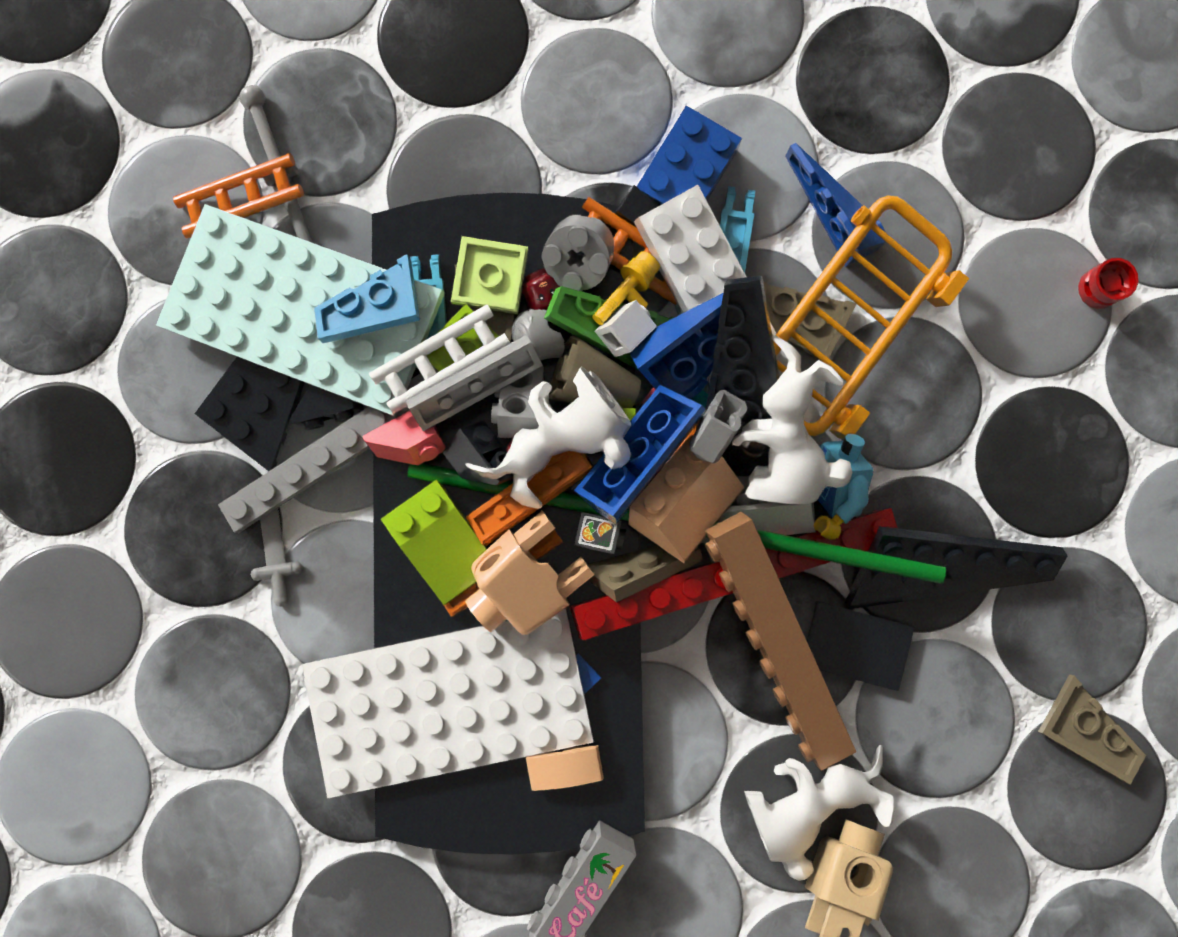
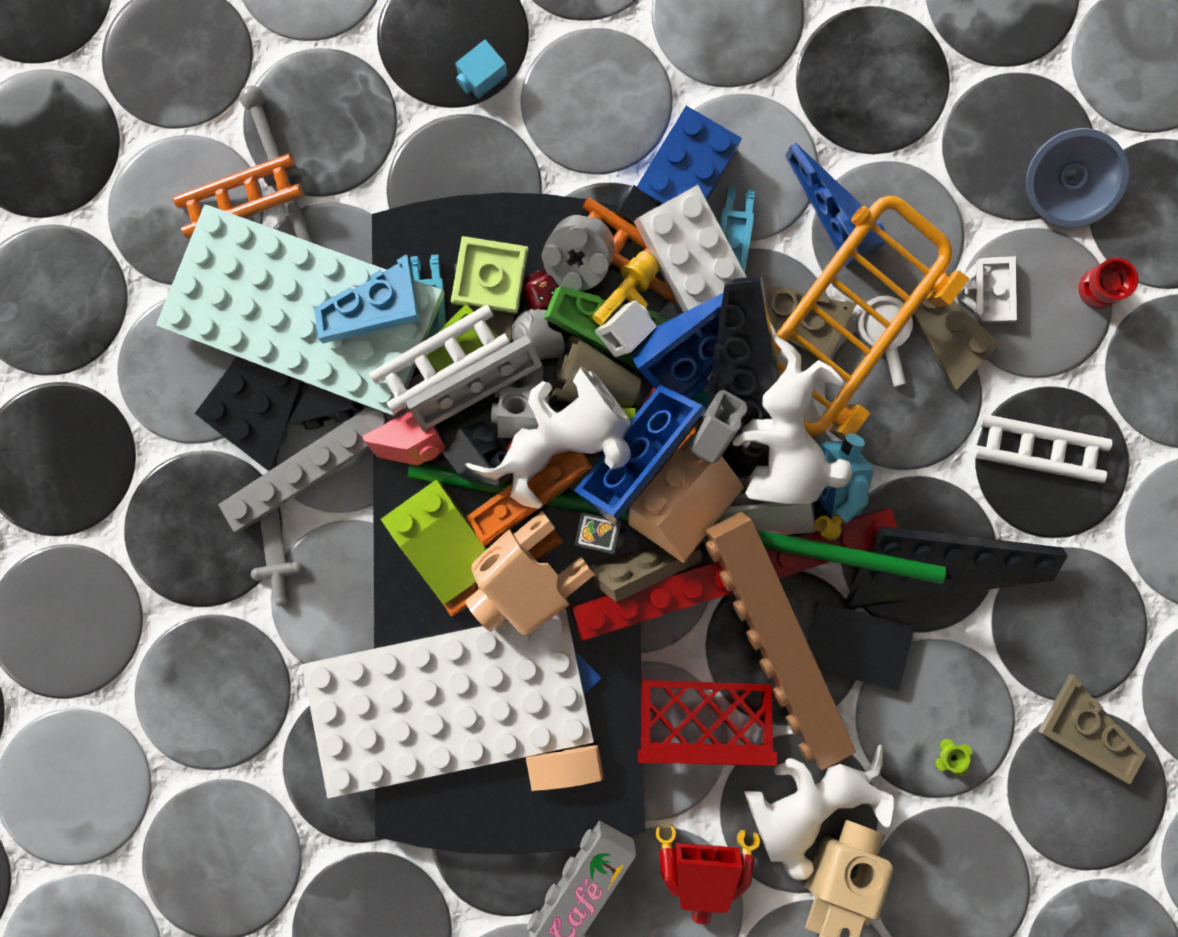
none -> medium azure brick [455,39,508,99]
none -> red fence [638,680,777,766]
none -> red torso [656,824,760,925]
none -> white piece [856,296,913,387]
none -> dark tan wing [904,289,1000,392]
none -> lime plate [935,739,973,776]
none -> white slope [956,256,1017,323]
none -> white bar [974,414,1112,483]
none -> sand blue dish [1026,128,1129,227]

